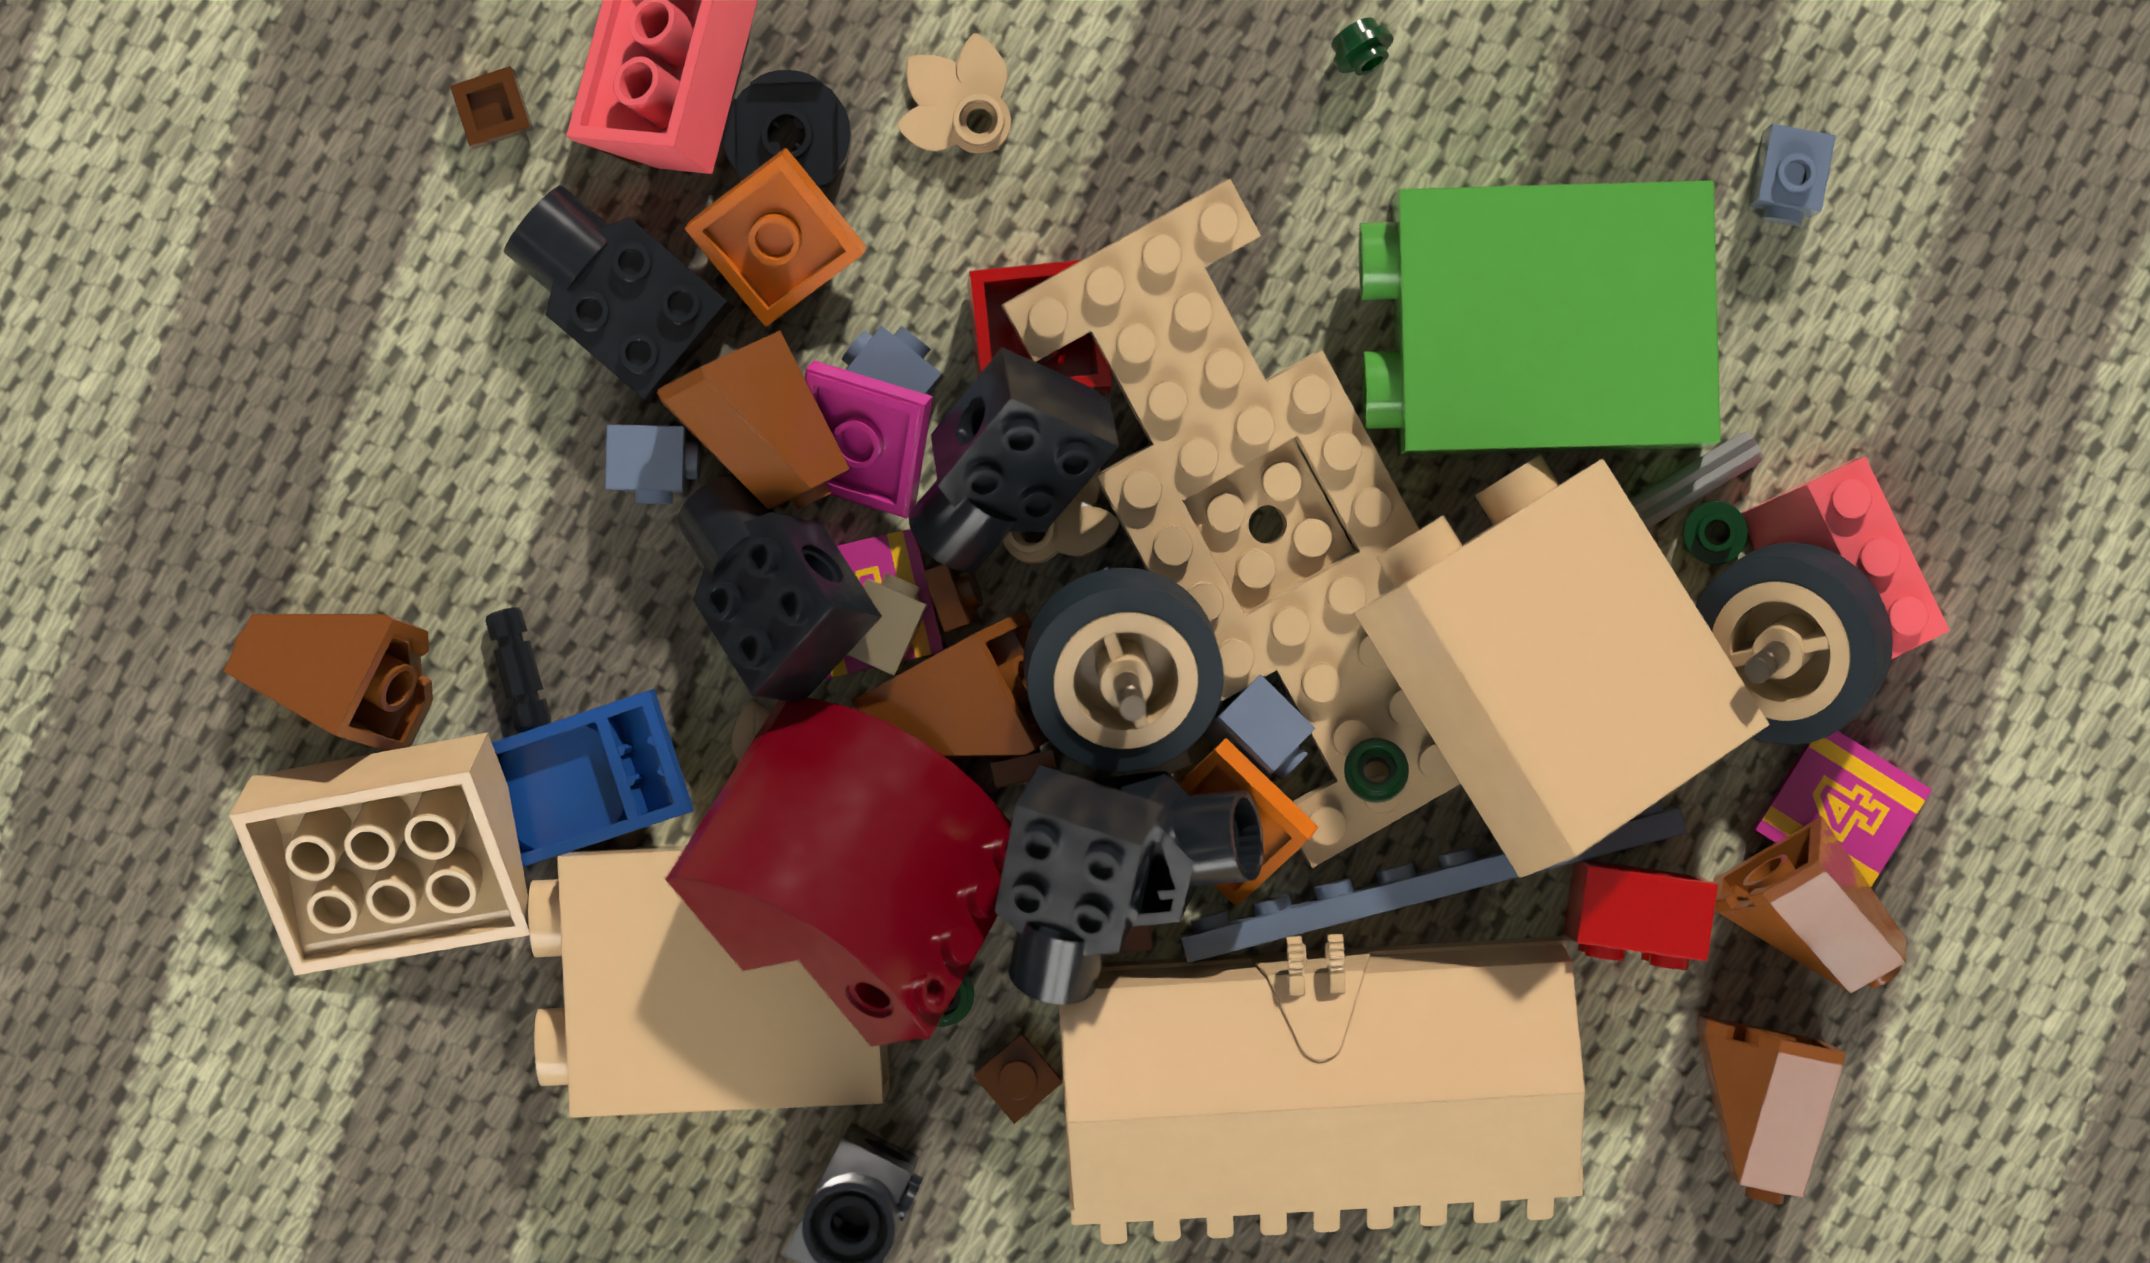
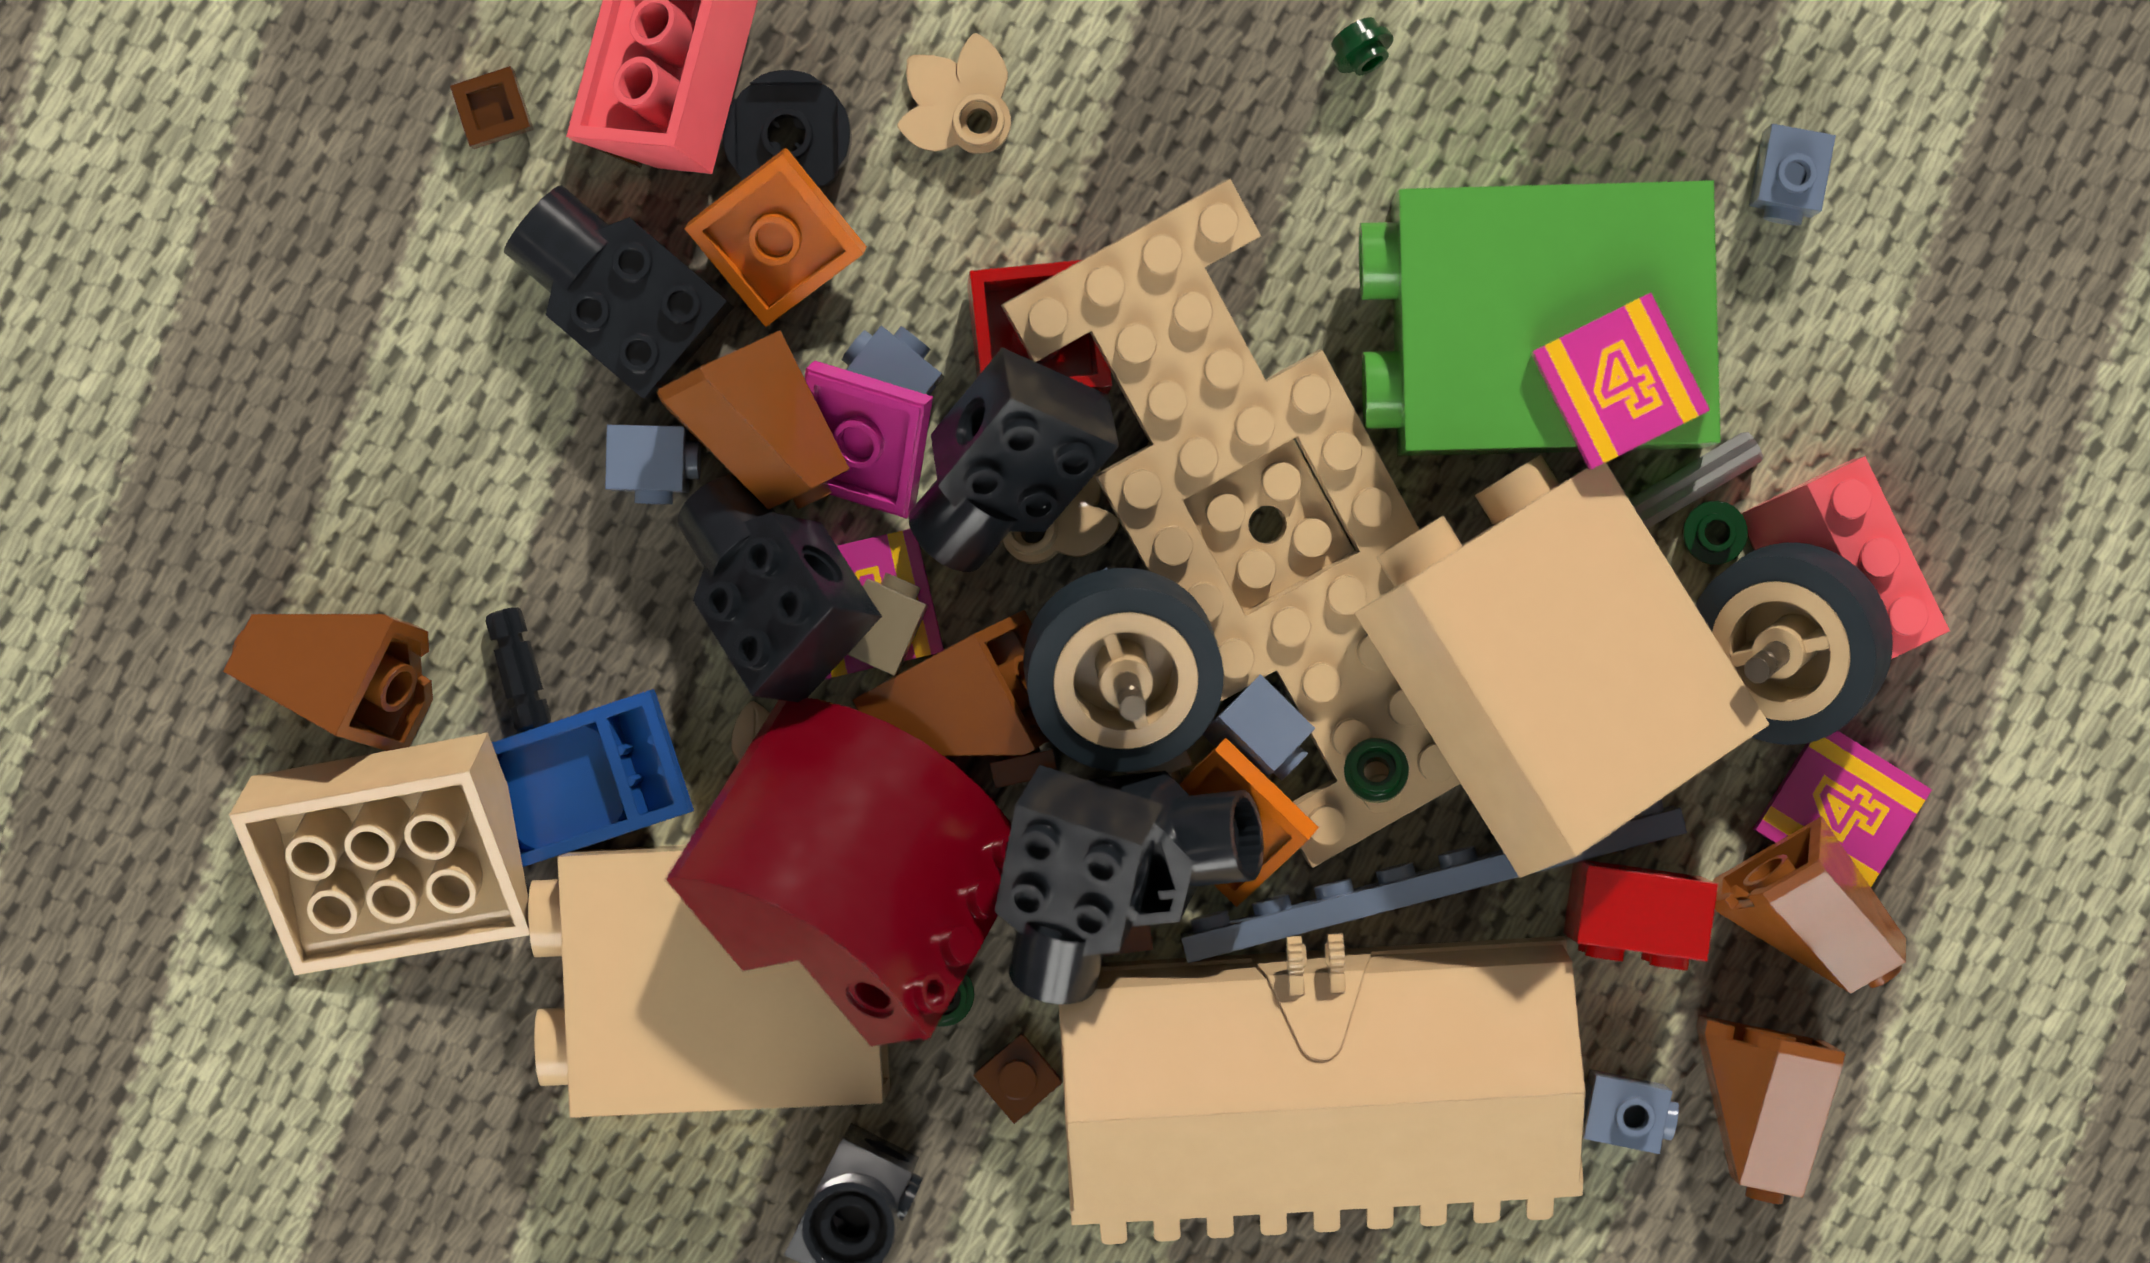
reddish brown plate [923,565,983,632] -> none
none -> dark pink tile [1531,292,1710,470]
none -> sand blue brick [1582,1069,1679,1154]

